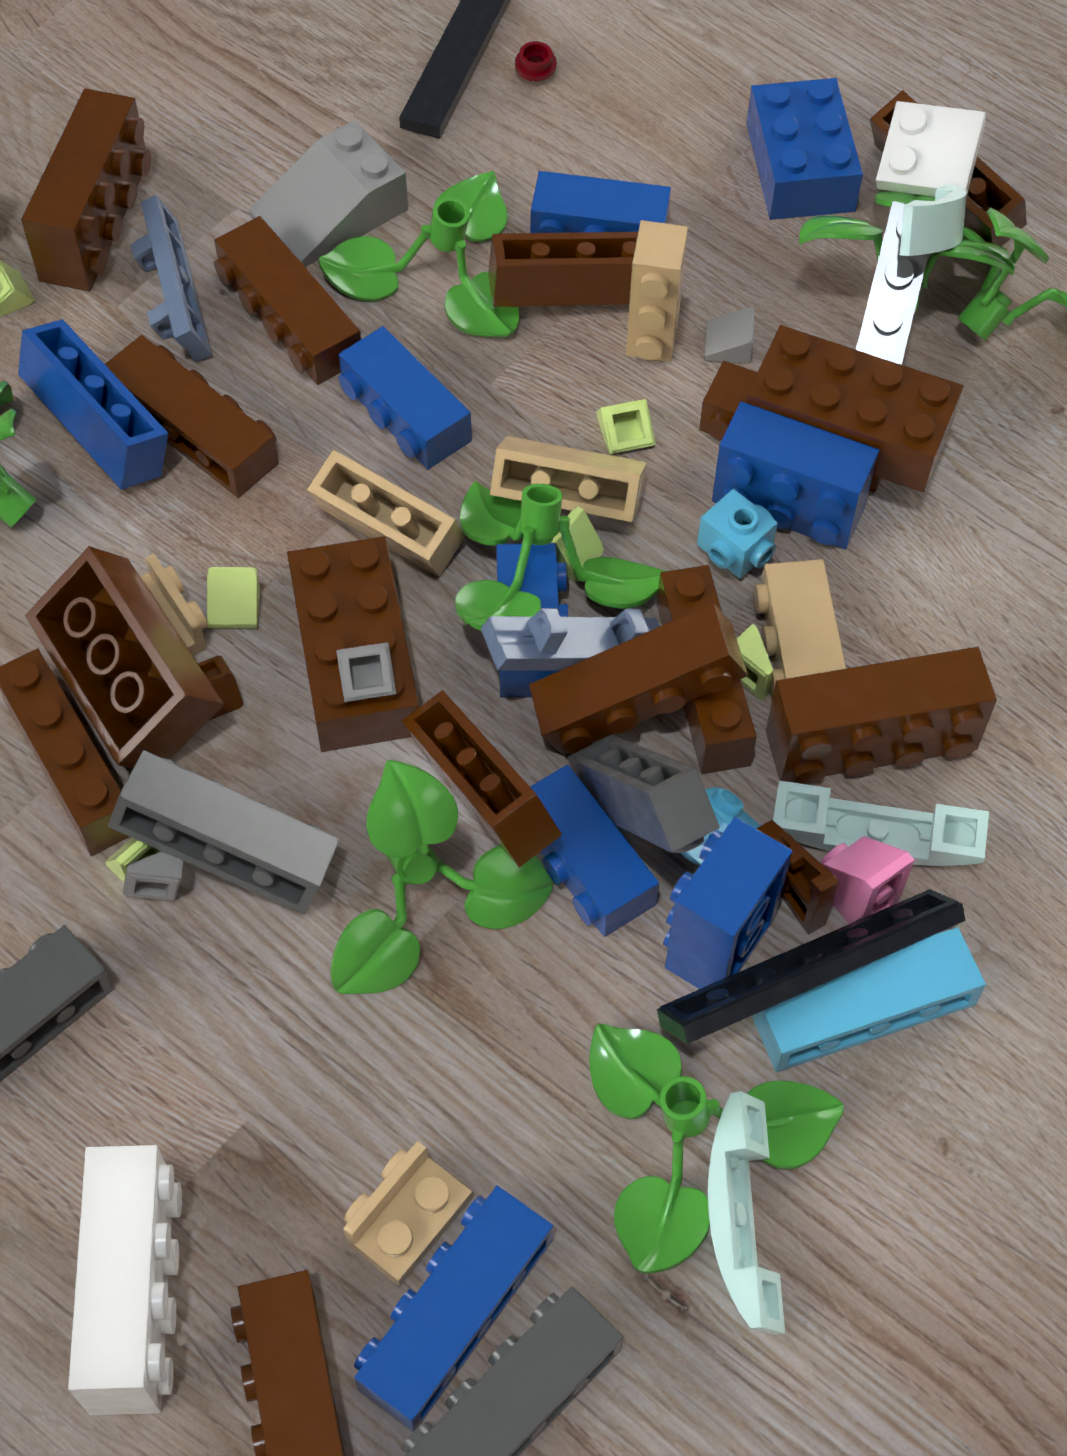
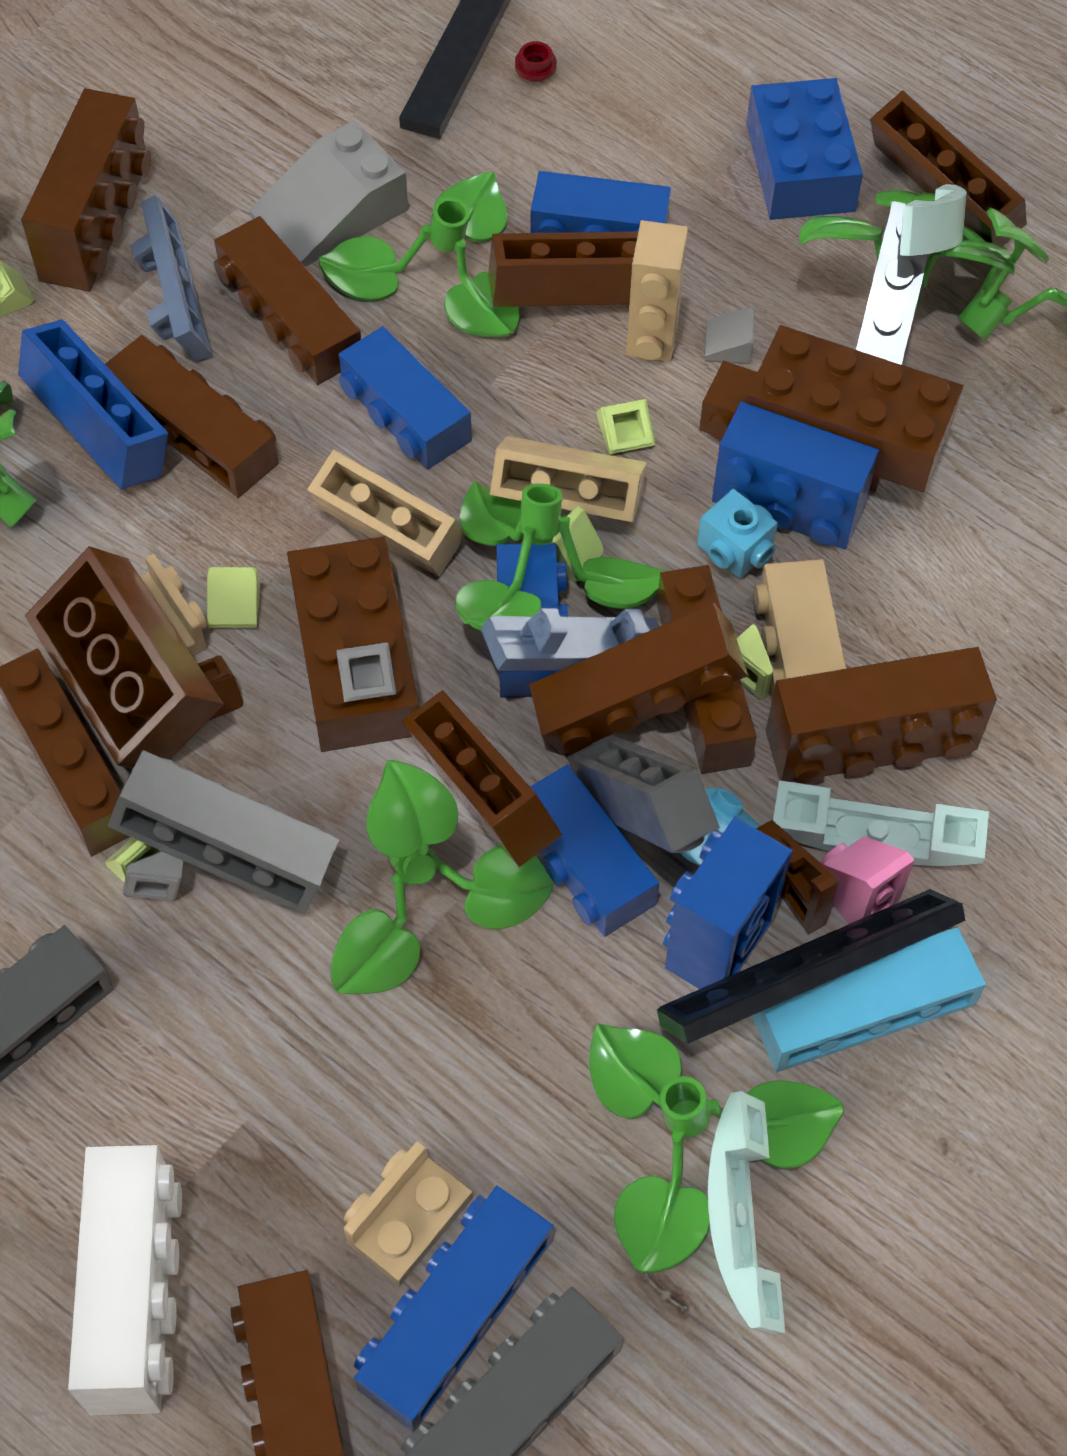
white plate [876,101,986,197] -> none

